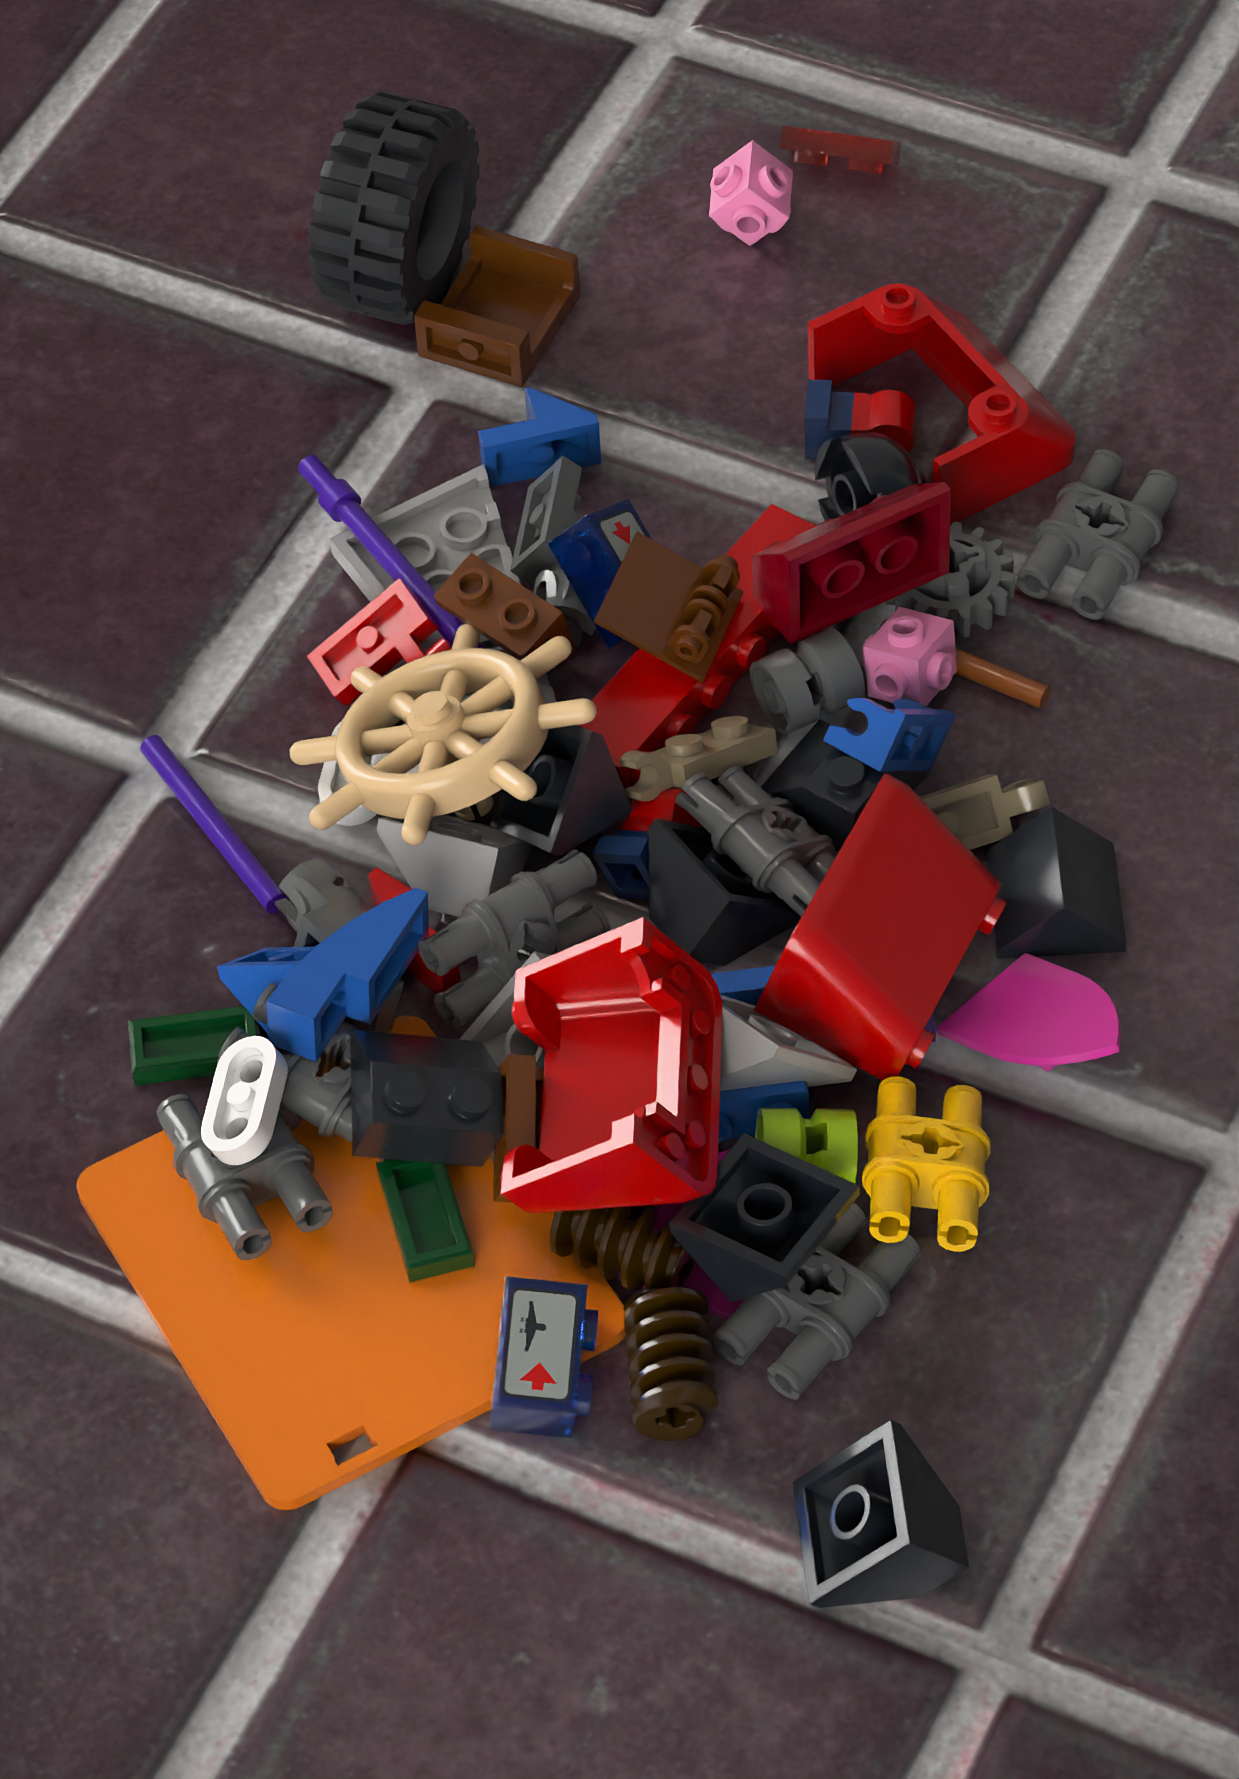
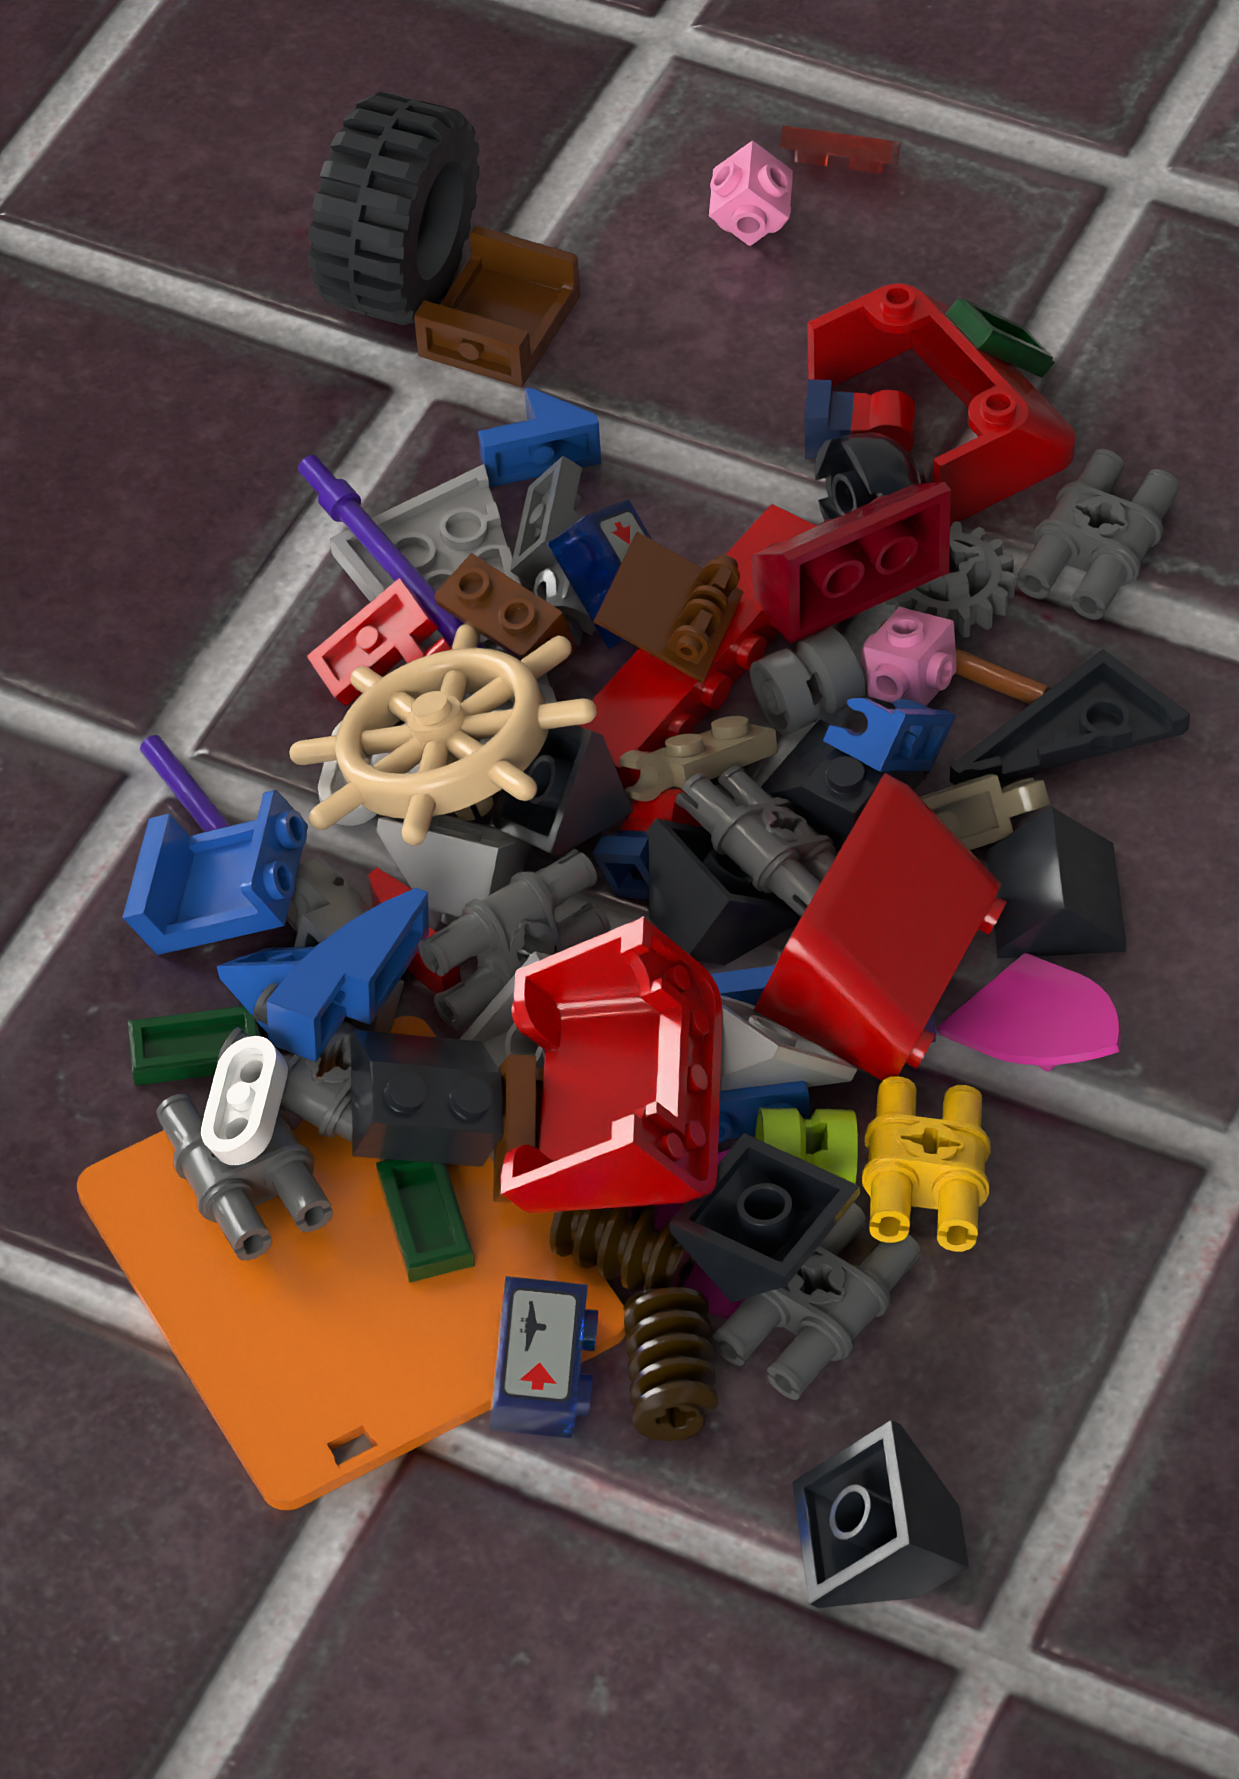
none -> blue panel [123,790,308,955]
none -> dark green tile [945,298,1055,378]
none -> black wing [950,649,1190,785]

